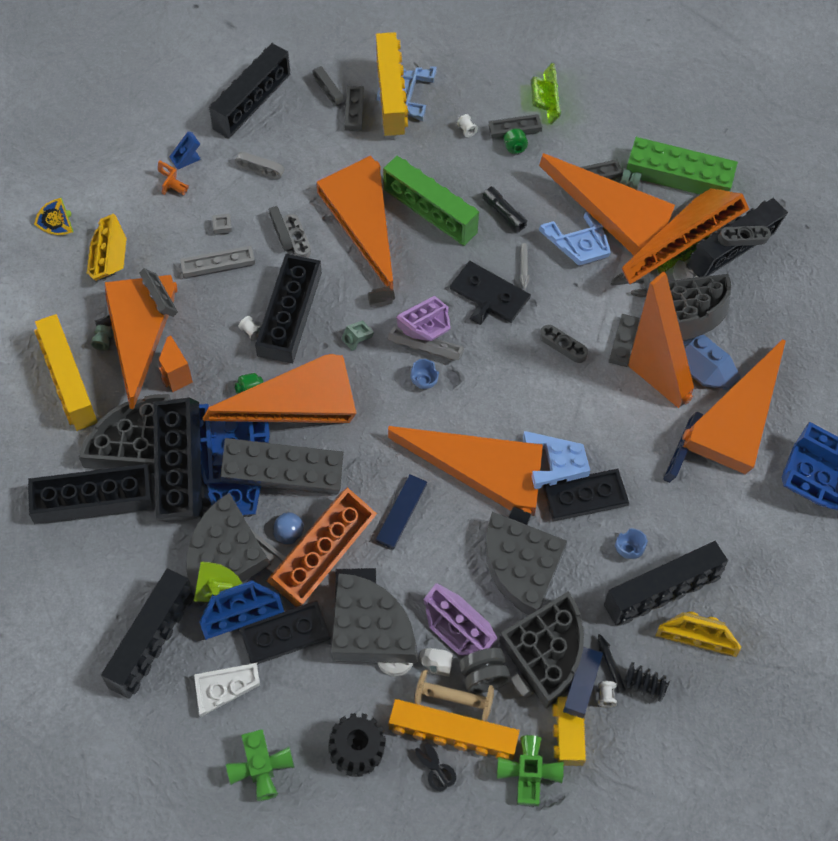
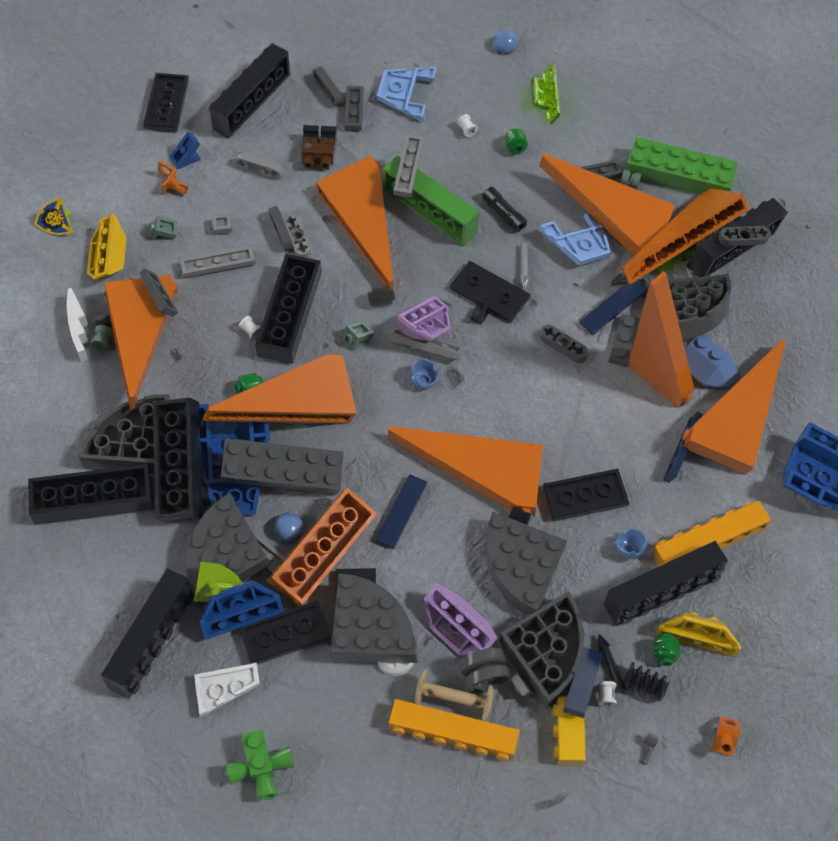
yellow brick [34,314,98,431] -> none
orange slope [158,335,193,392] -> none
black wheel [328,713,386,777] -> none
yellow brick [376,32,408,136] -> none
black piece [415,743,456,792] -> none
white rock [419,648,453,677] -> none
dark grey plate [488,114,542,139] -> none
bright green brick [497,735,563,806] -> none
light blue wing [523,431,590,489] -> none
none -> white slope [67,288,88,362]
none -> black plate [143,73,189,132]
none -> sand green bracket [149,216,177,240]
none -> reddish brown hips [301,125,337,170]
none -> light grey plate [393,134,424,198]
none -> medium blue hair [492,30,519,55]
none -> dark blue tile [580,281,646,335]
none -> dark grey hand [642,733,658,765]
none -> light orange brick [652,501,771,566]
none -> green head [652,633,680,666]
none -> orange bracket [712,716,741,756]

